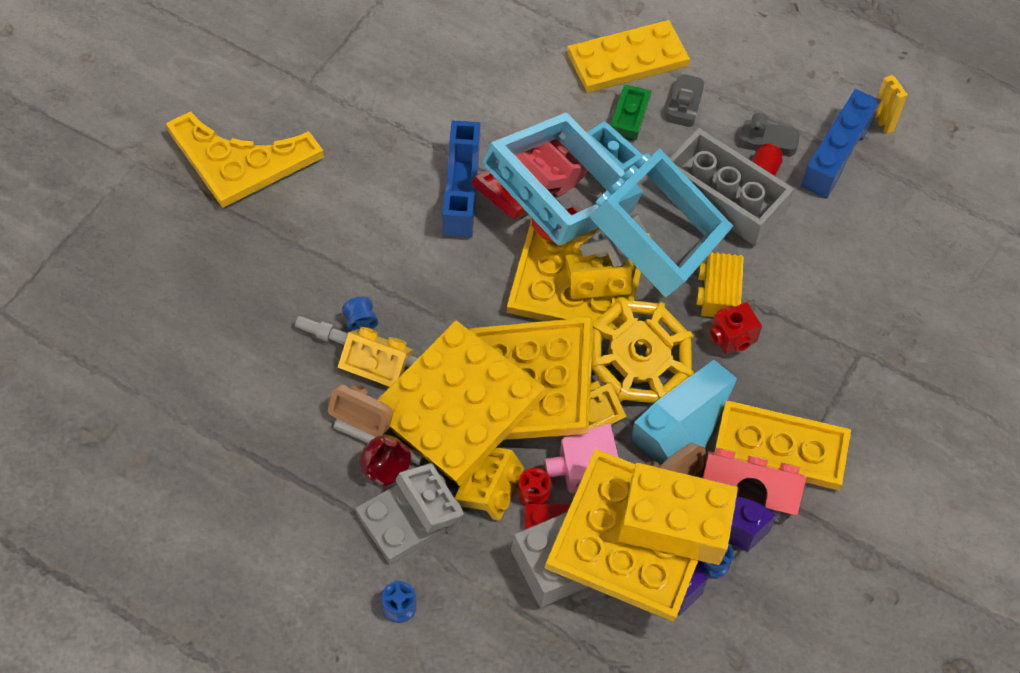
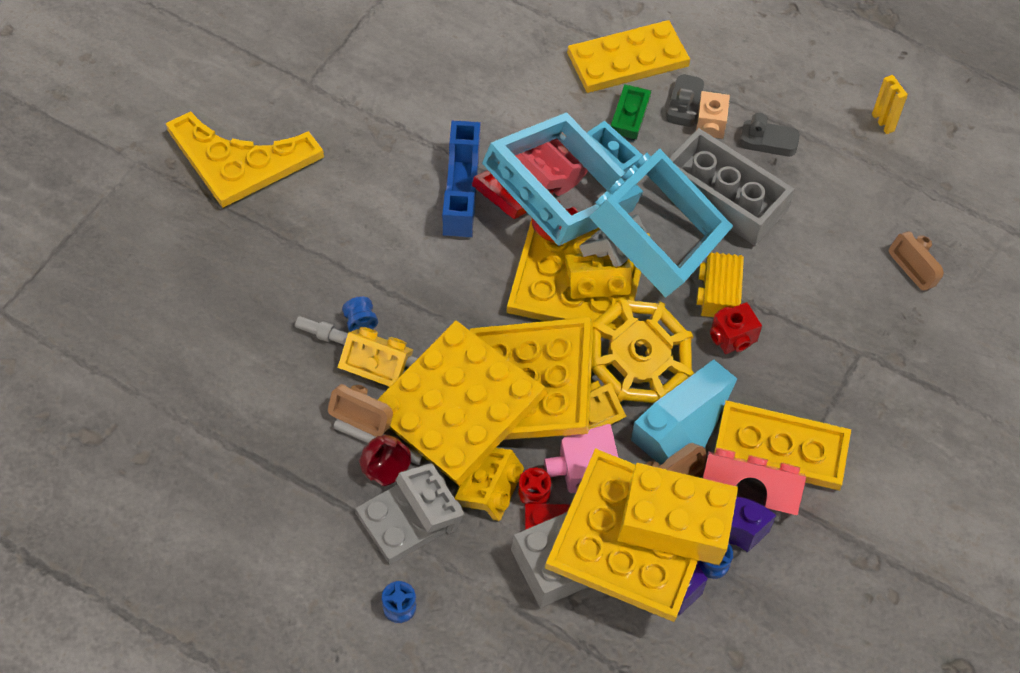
red brick [751,143,783,176] -> none
blue arch [801,89,881,198] -> none
none -> light nougat brick [696,91,730,139]
none -> medium nougat piece [889,231,944,291]

